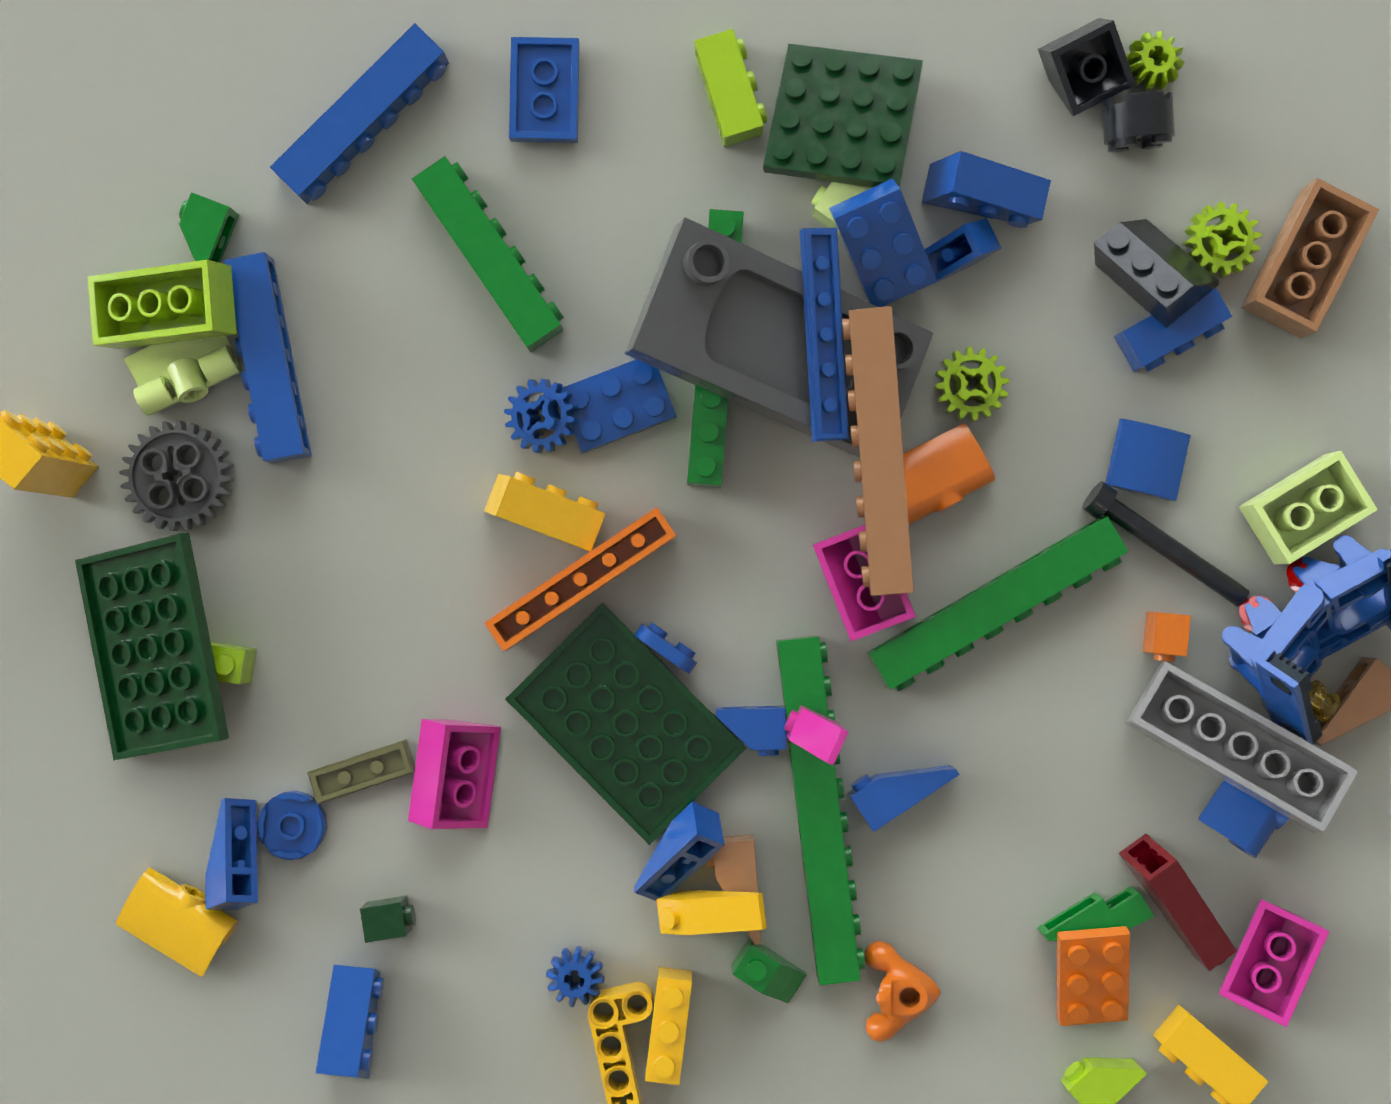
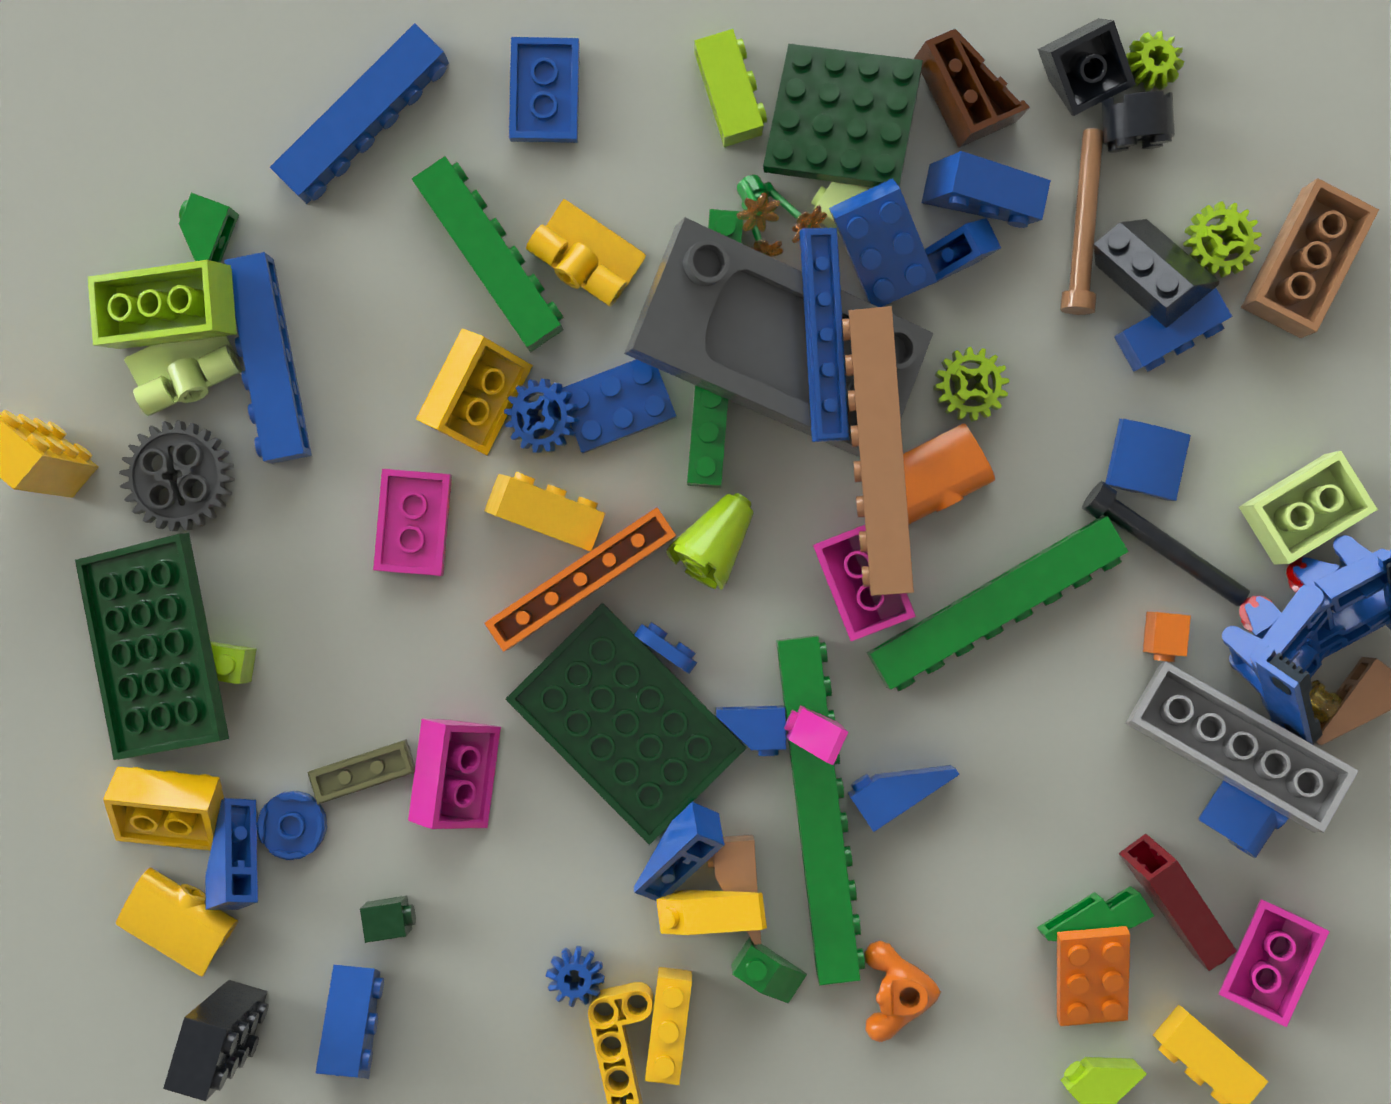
none -> yellow slope [103,766,224,851]
none -> black brick [163,980,269,1101]
none -> dark pink plate [373,469,452,576]
none -> yellow slope [416,328,533,455]
none -> yellow panel [526,199,646,307]
none -> lime cone [666,493,754,590]
none -> clear orange plant [736,174,827,257]
none -> reddish brown wedge [914,29,1030,148]
none -> medium nougat piece [1060,128,1103,315]

